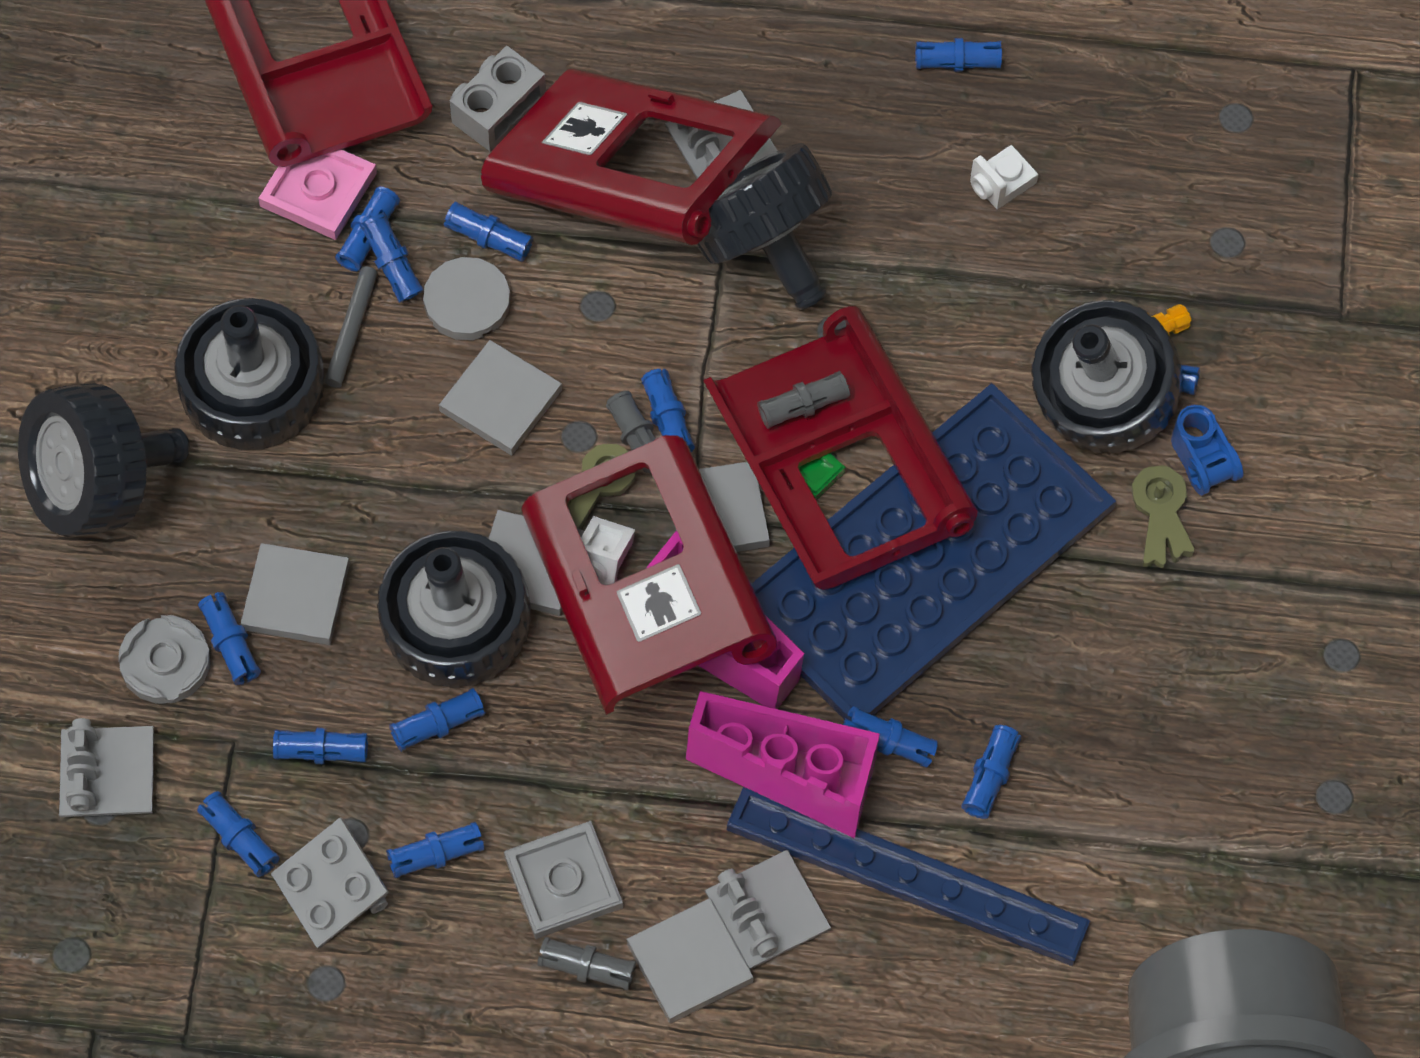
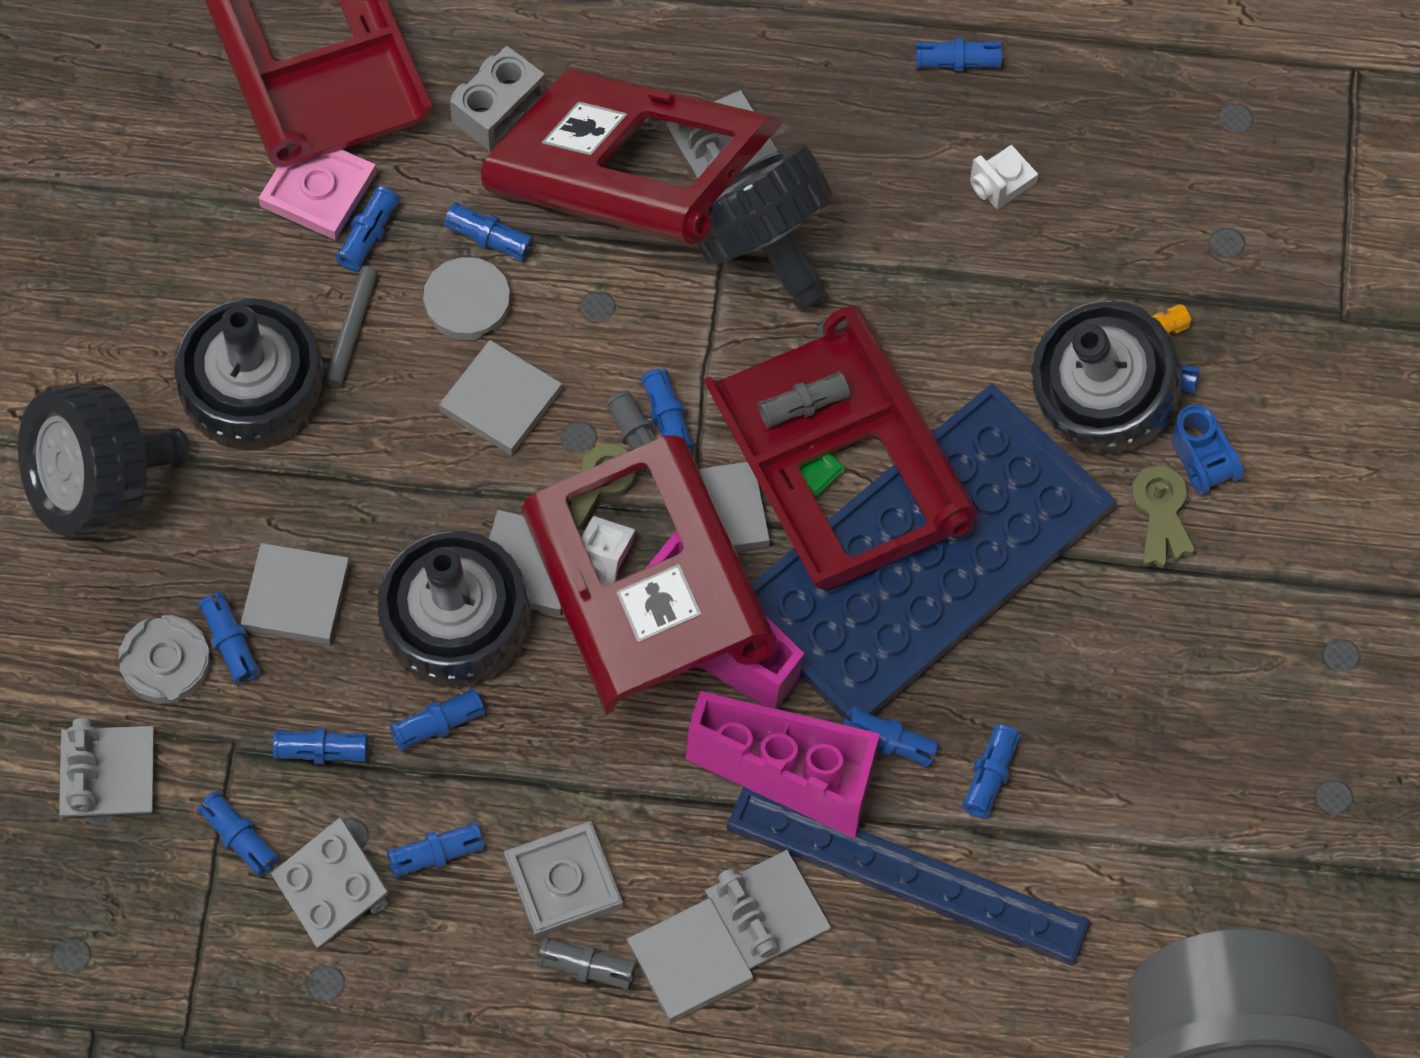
blue pin [360,213,424,303] -> none

